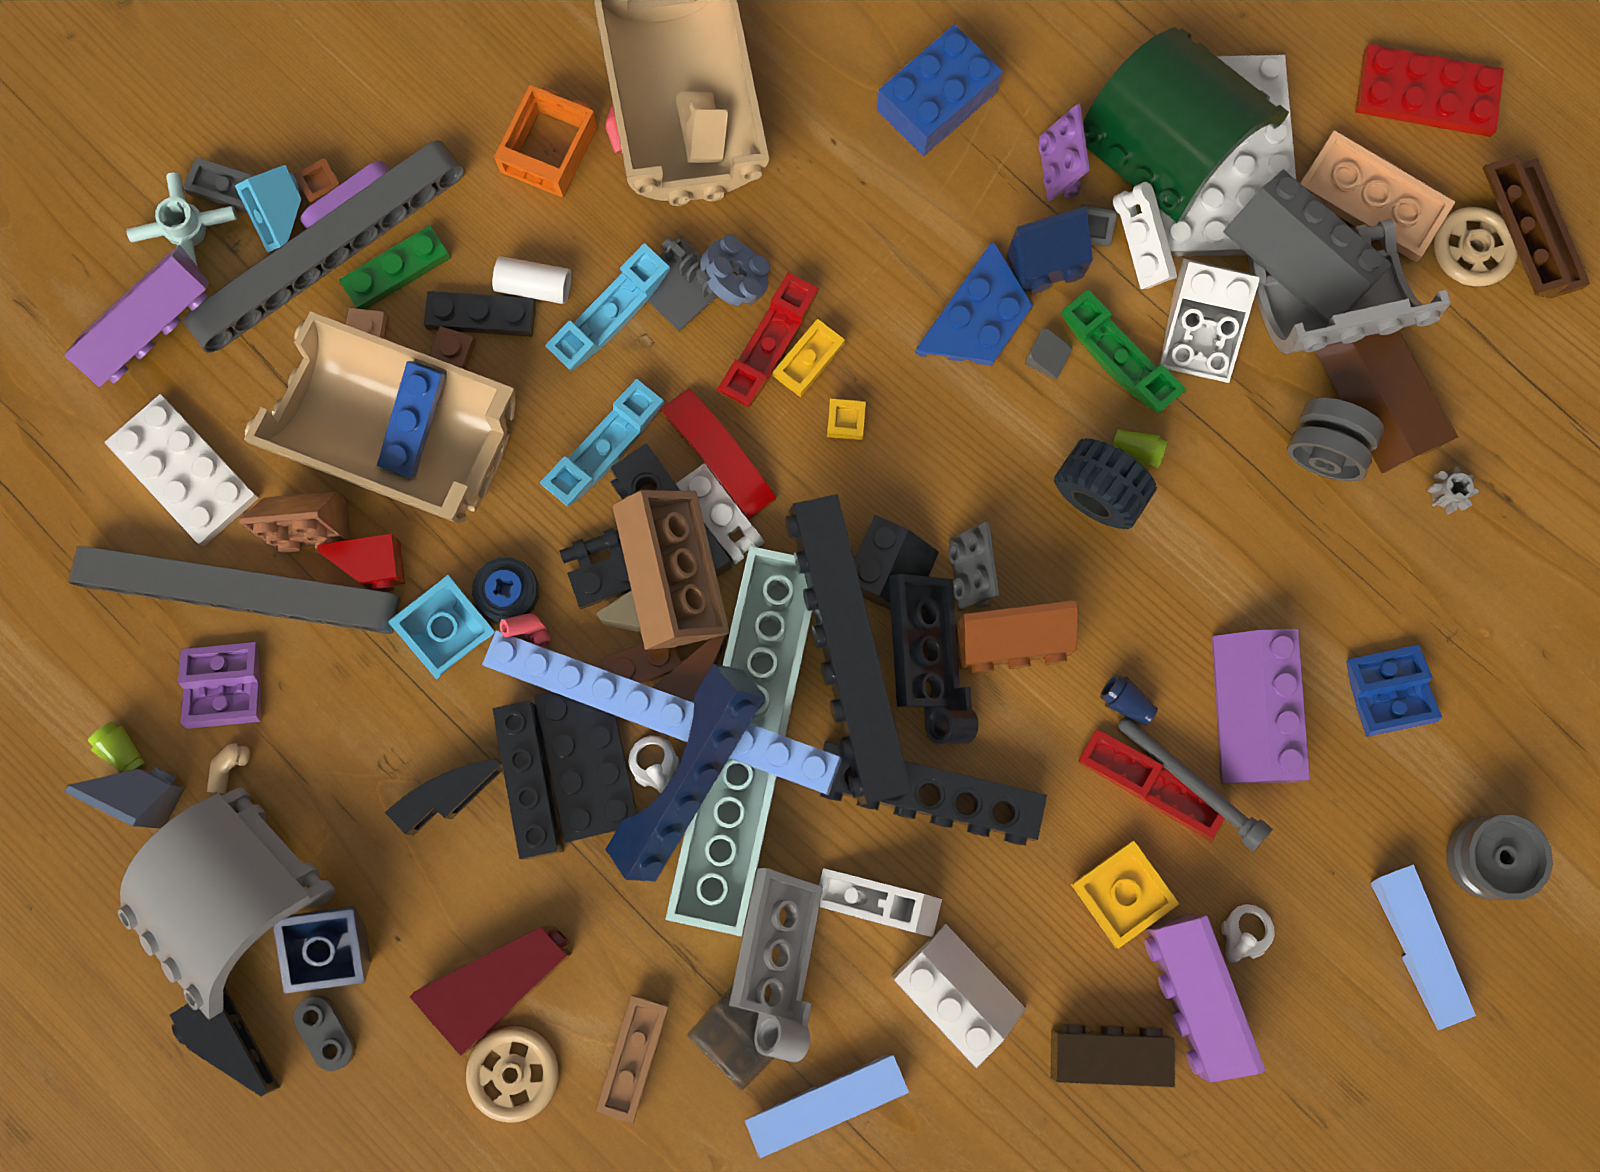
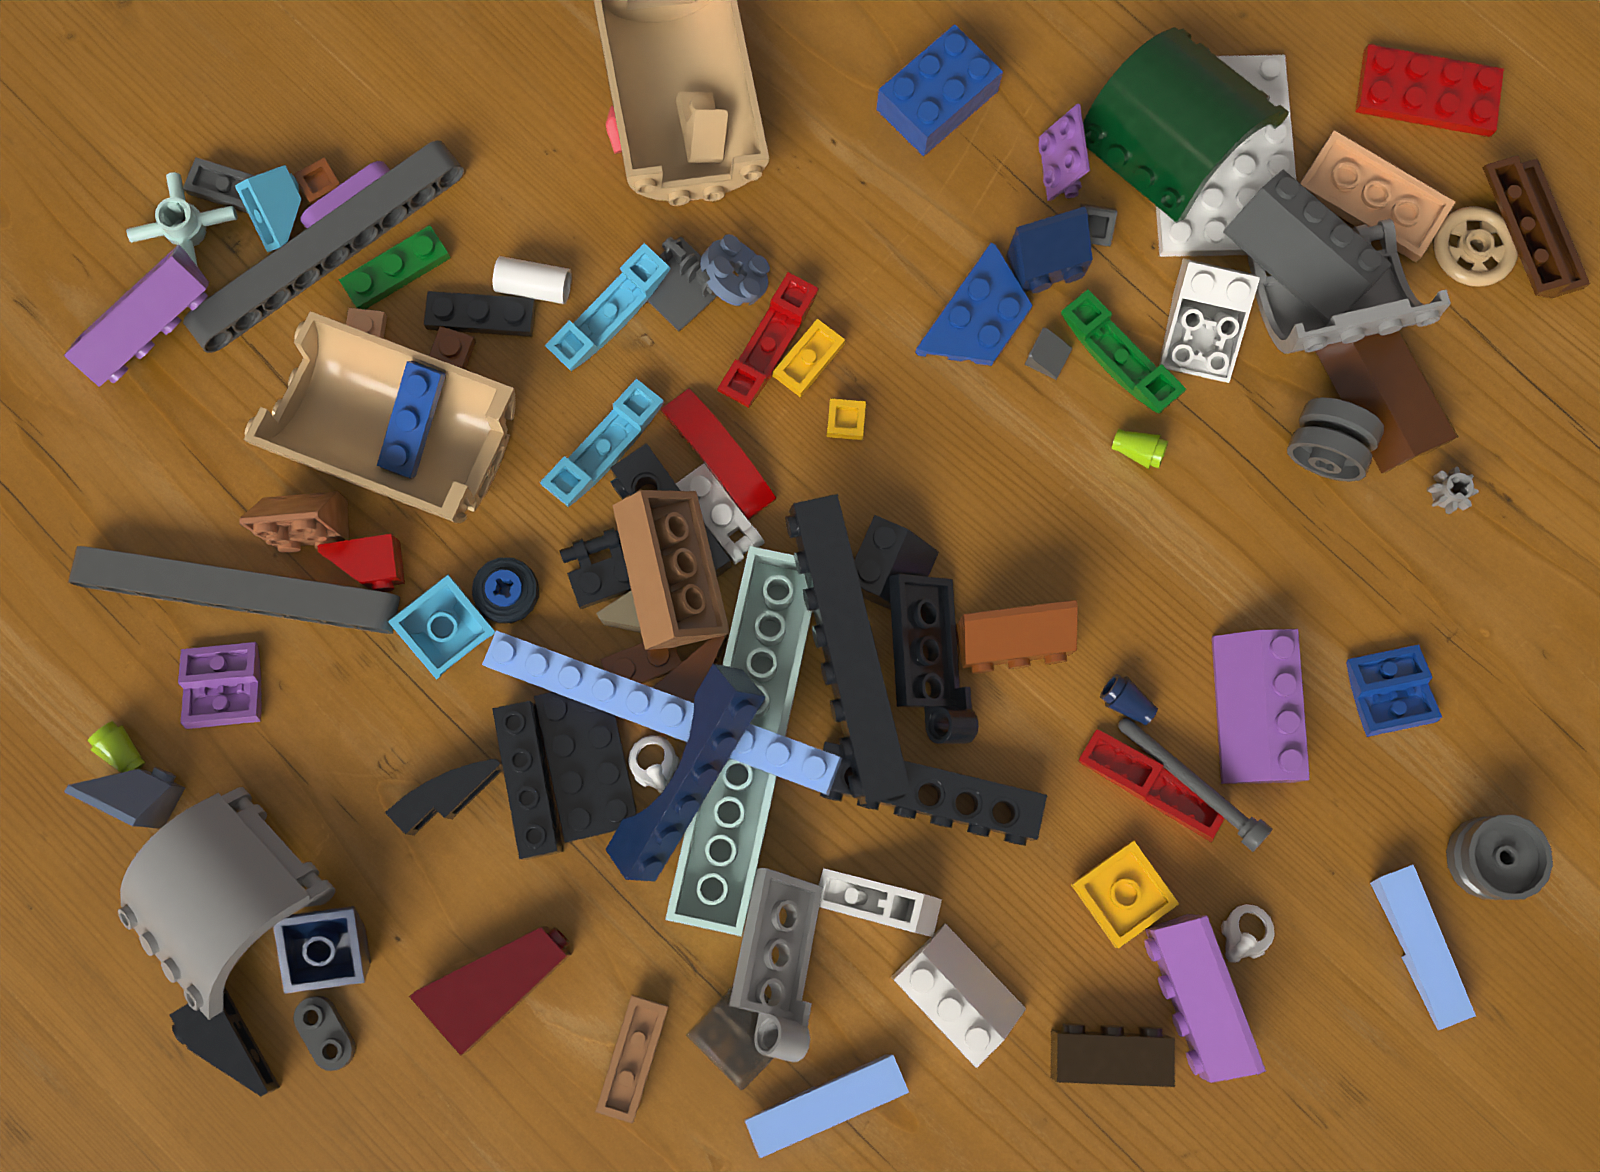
white plate [104,394,259,547] -> none
tan arm [206,743,250,794] -> none
tan plate [466,1026,559,1123] -> none
orange window [494,85,598,198] -> none
coral arm [500,613,551,648] -> none
dark grey hinge [948,522,999,610] -> none
black wheel [1054,438,1157,529] -> none
white plate [1113,182,1177,289] -> none

